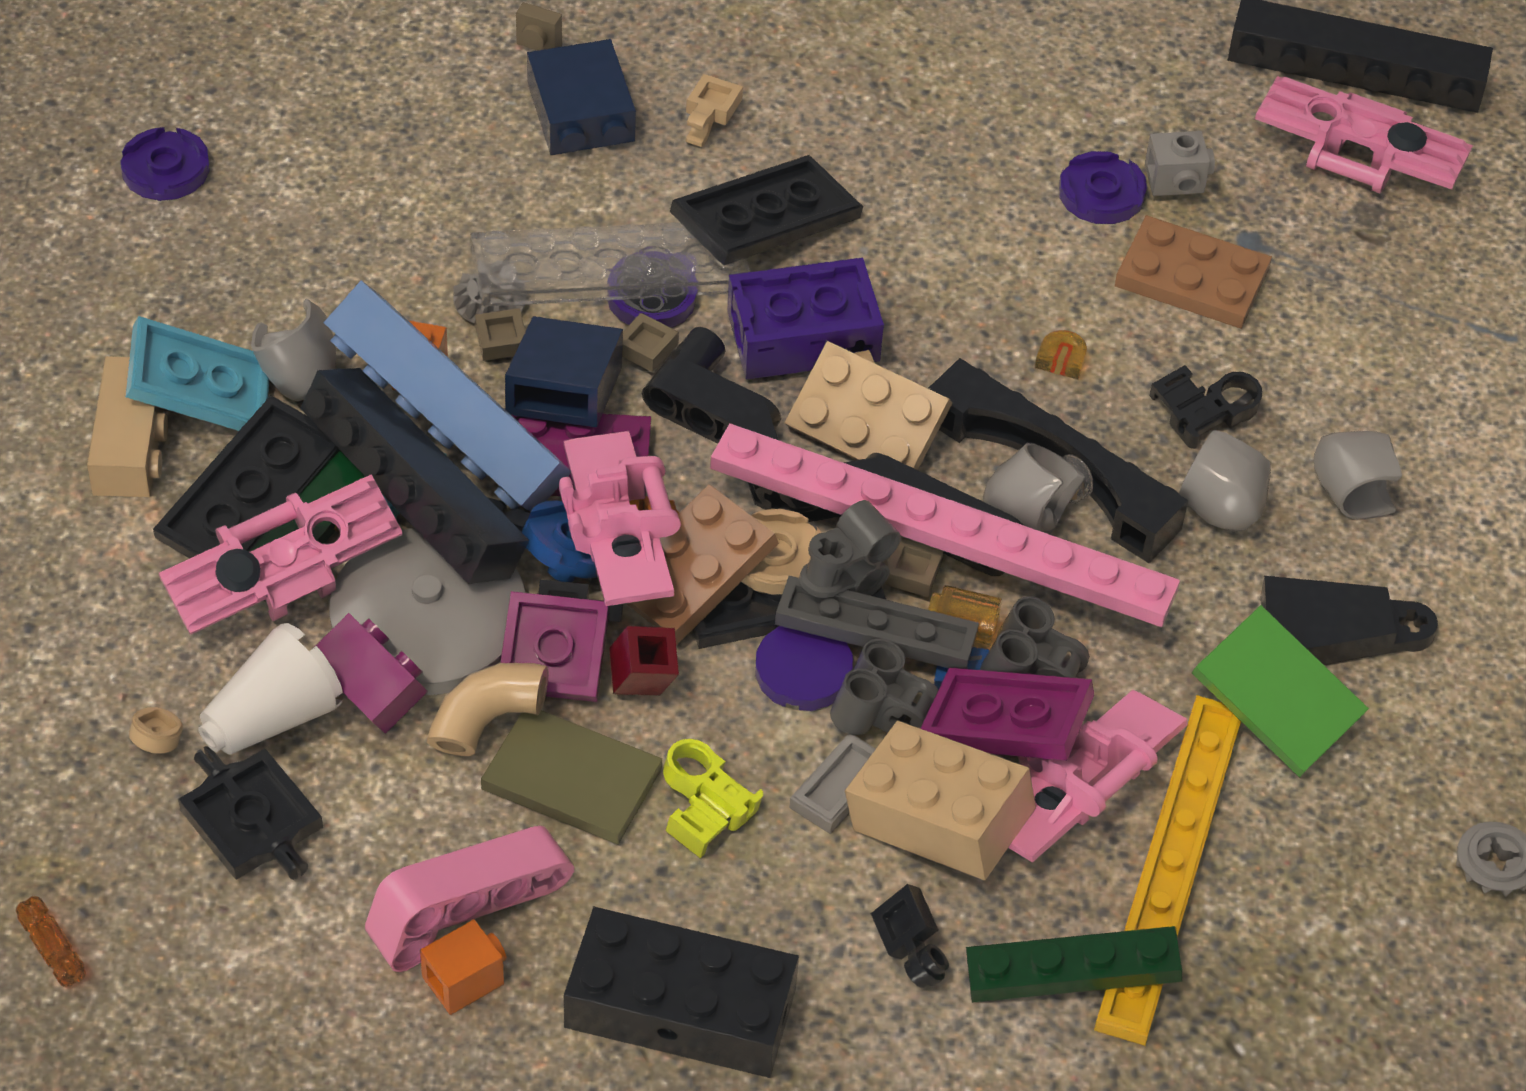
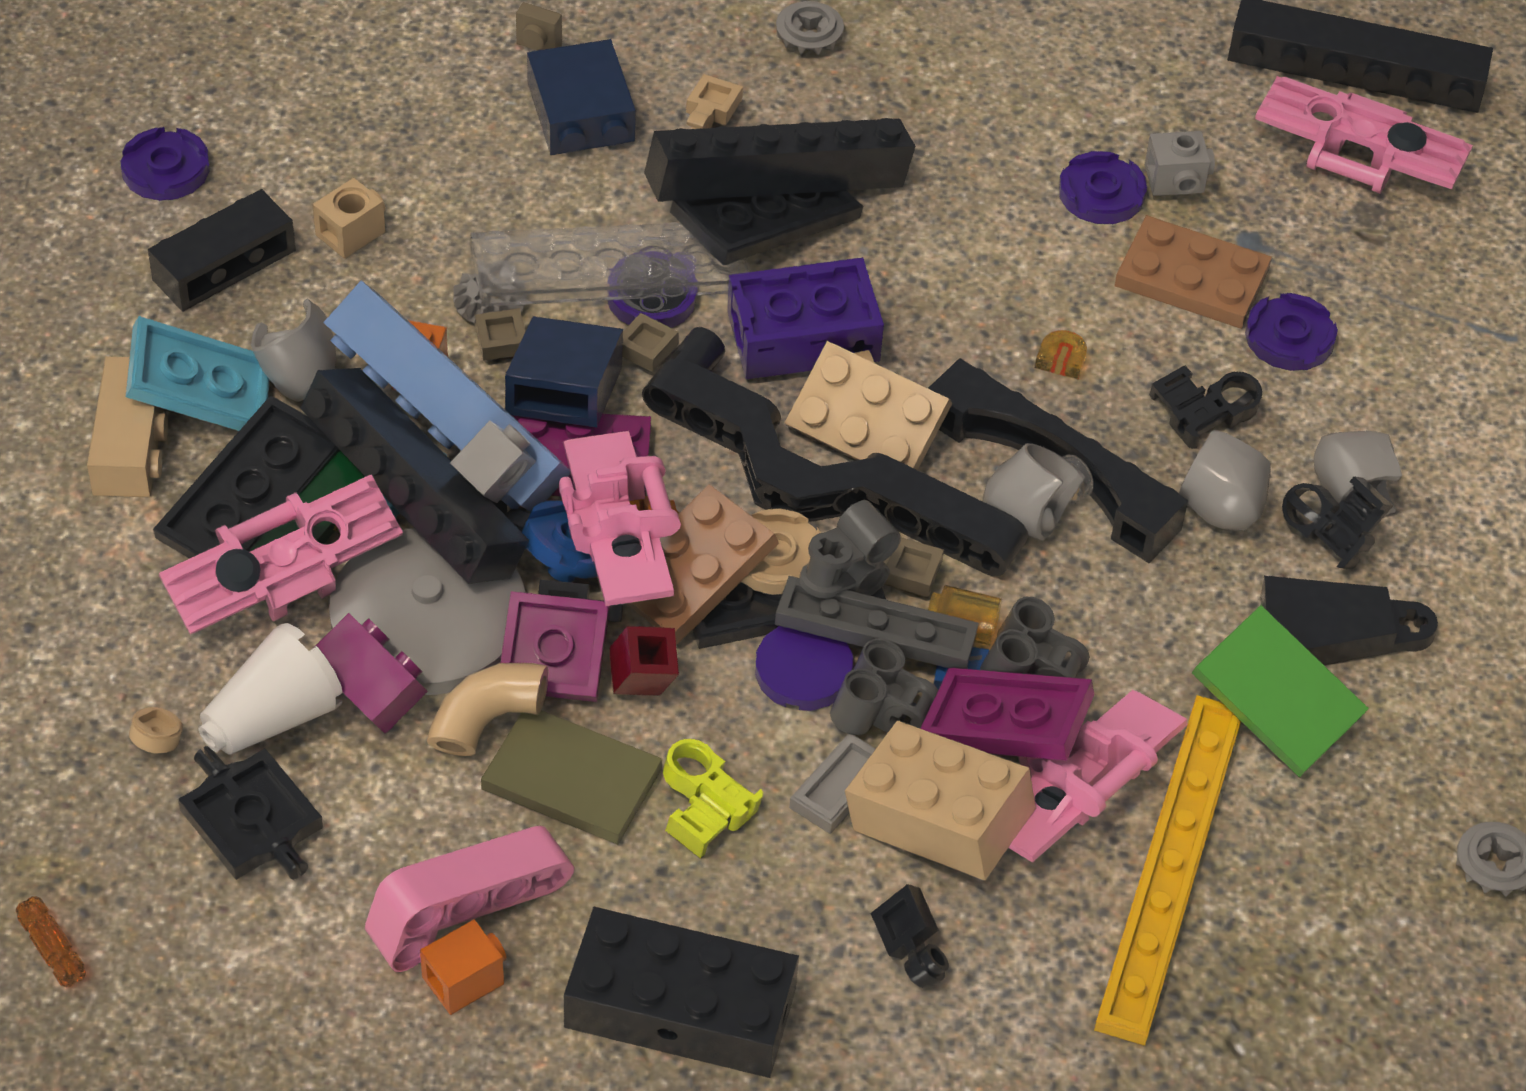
bright pink plate [710,423,1180,627] -> none
dark green plate [966,926,1182,1003] -> none
none -> black brick [148,189,296,312]
none -> tan brick [313,178,386,259]
none -> light grey brick [450,421,536,503]
none -> black brick [644,118,916,202]
none -> light grey gear [776,1,844,55]
none -> dark purple tile [1245,293,1338,371]
none -> black piece [1282,476,1393,570]

